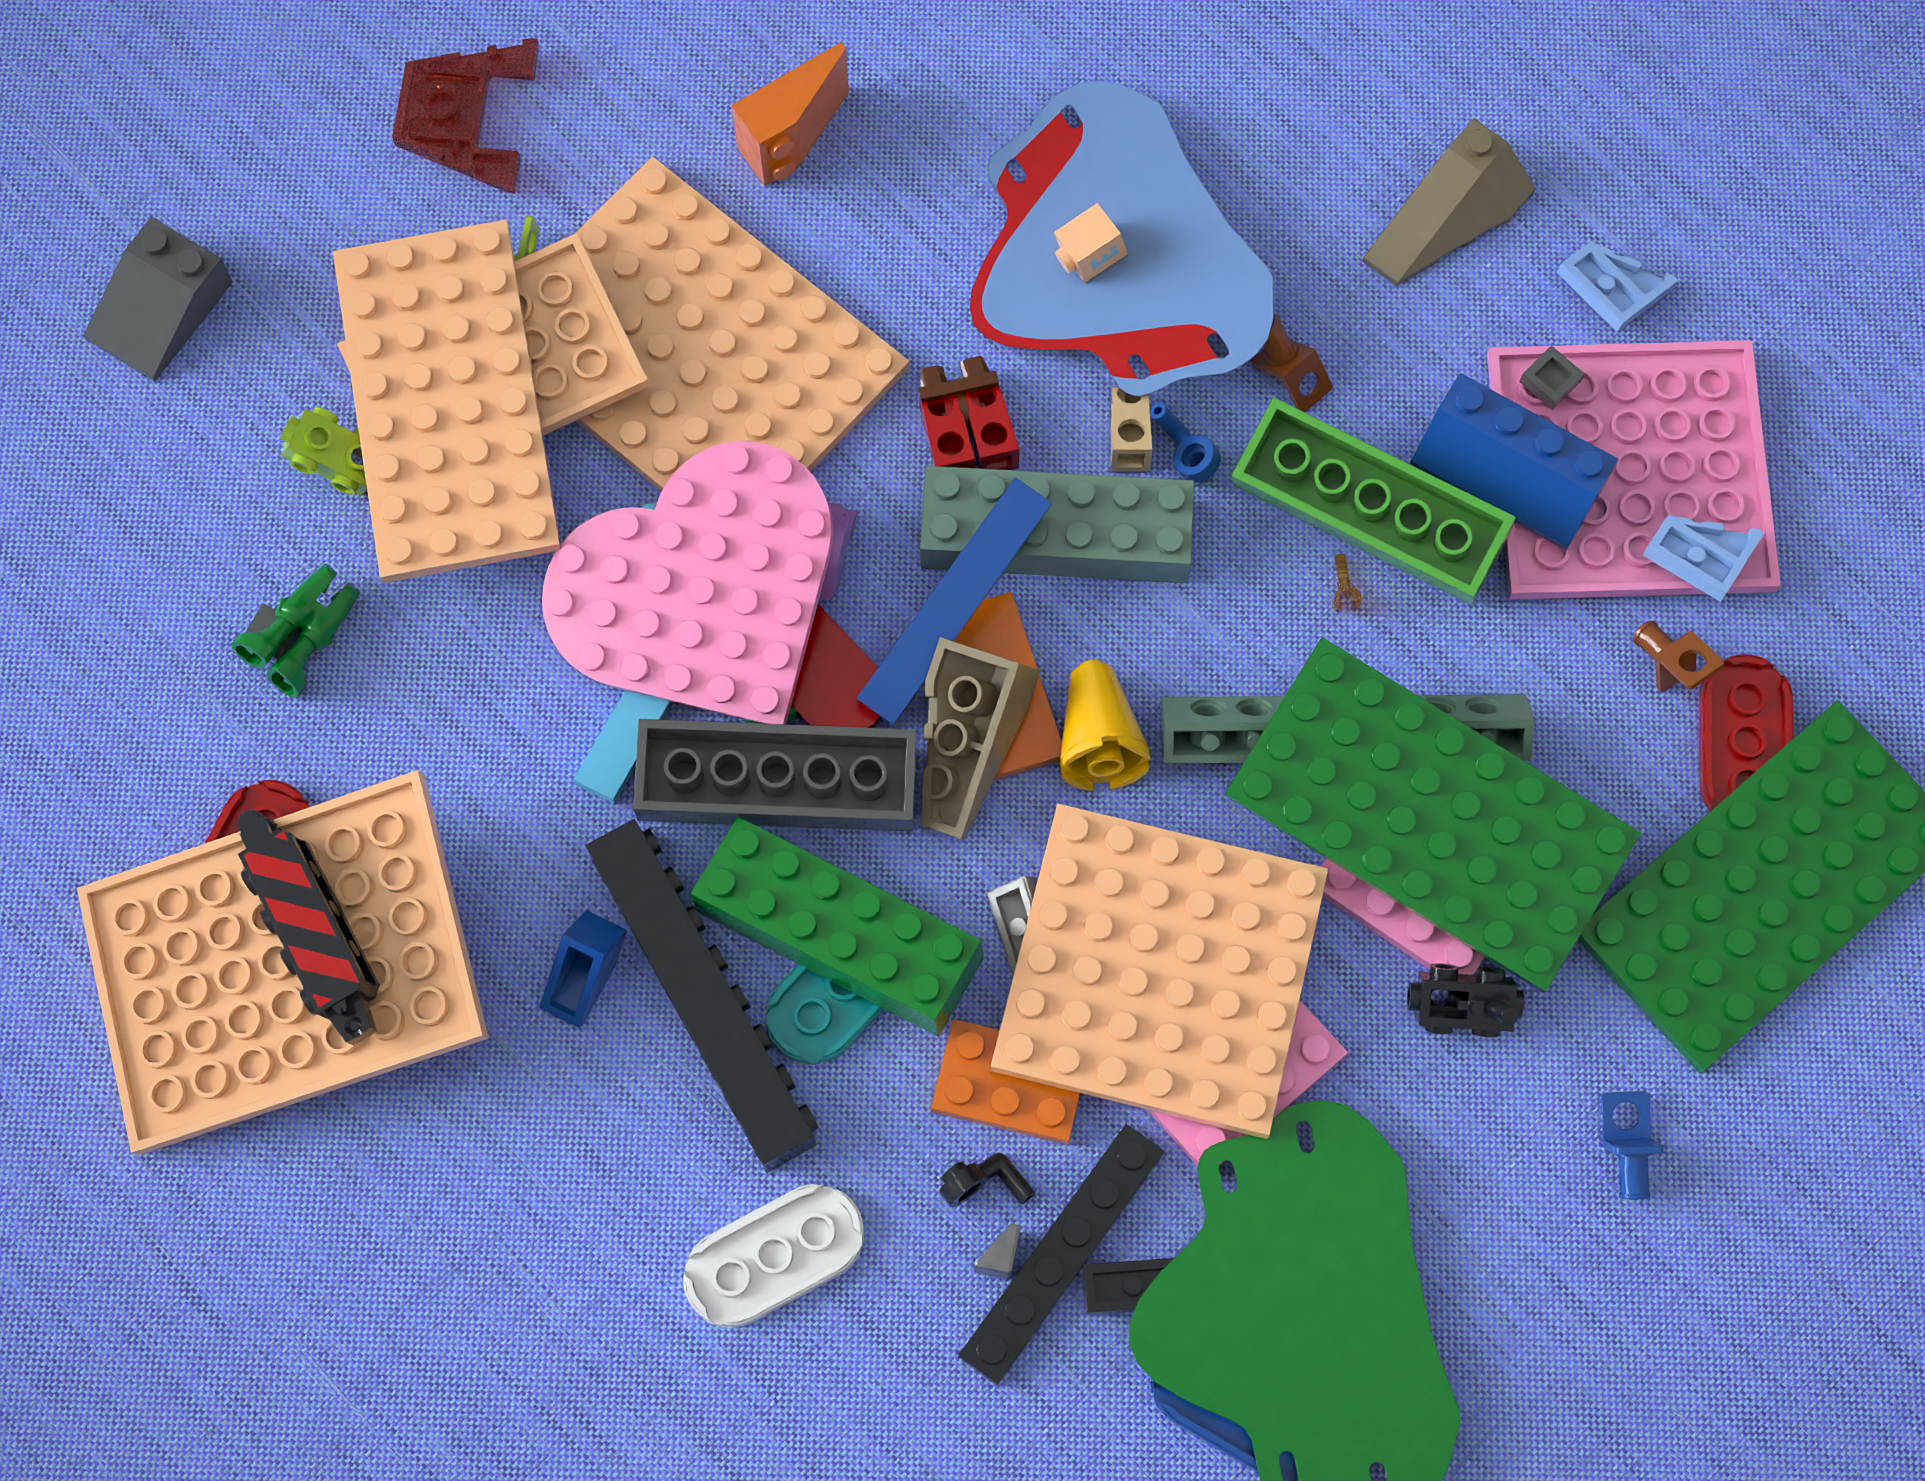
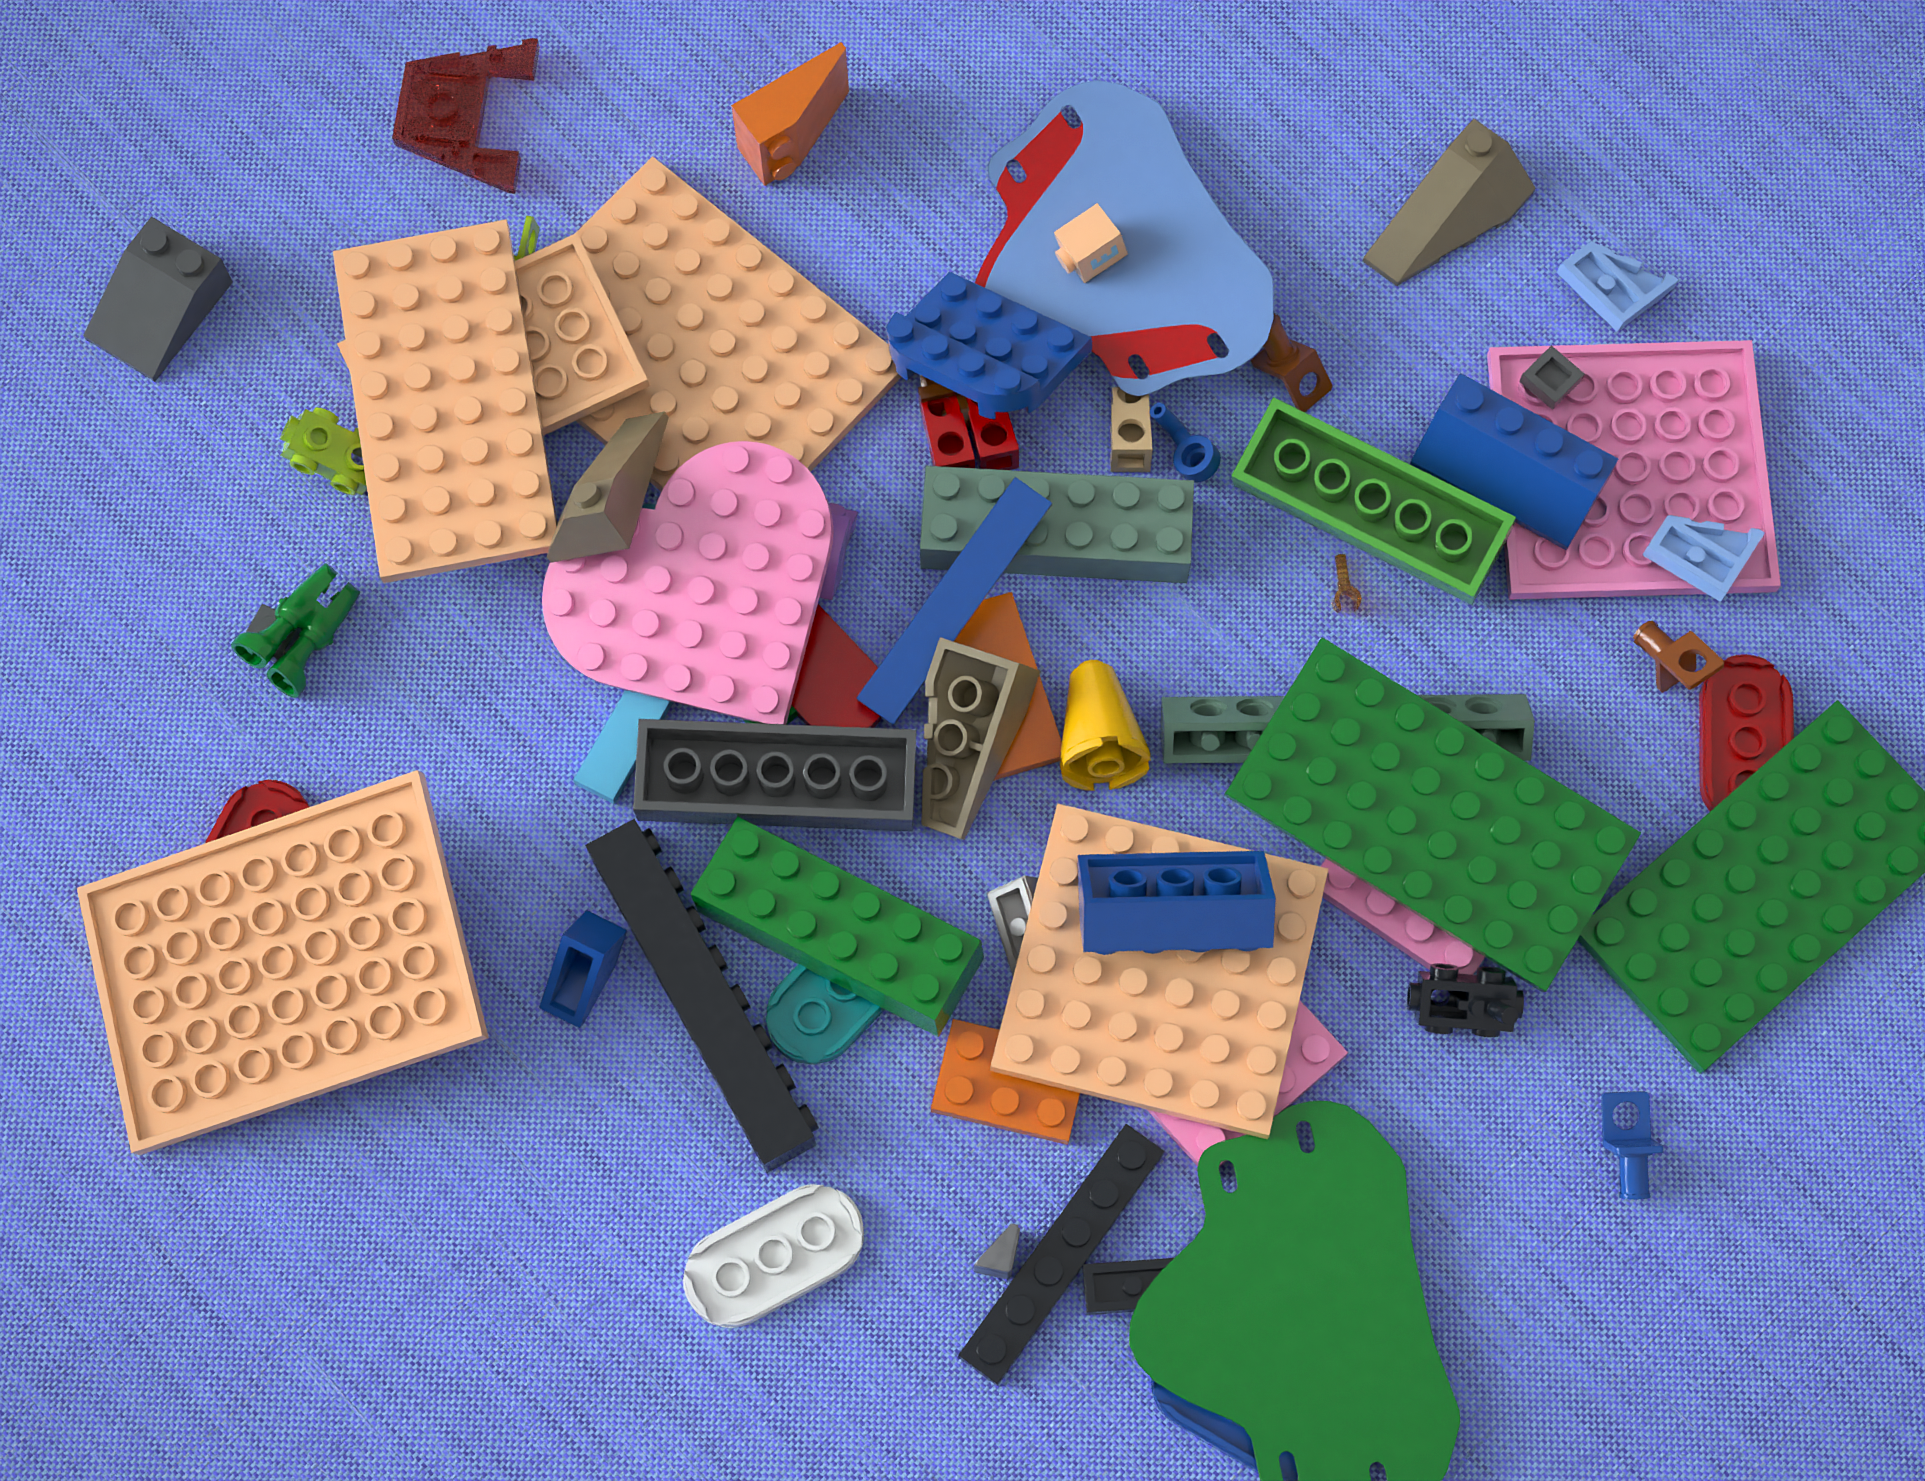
black hinge [236,809,380,1045] -> none
black plate [939,1152,1036,1208] -> none
none -> dark tan wedge [547,411,669,563]
none -> blue plate [886,271,1092,419]
none -> blue slope [1077,851,1276,955]

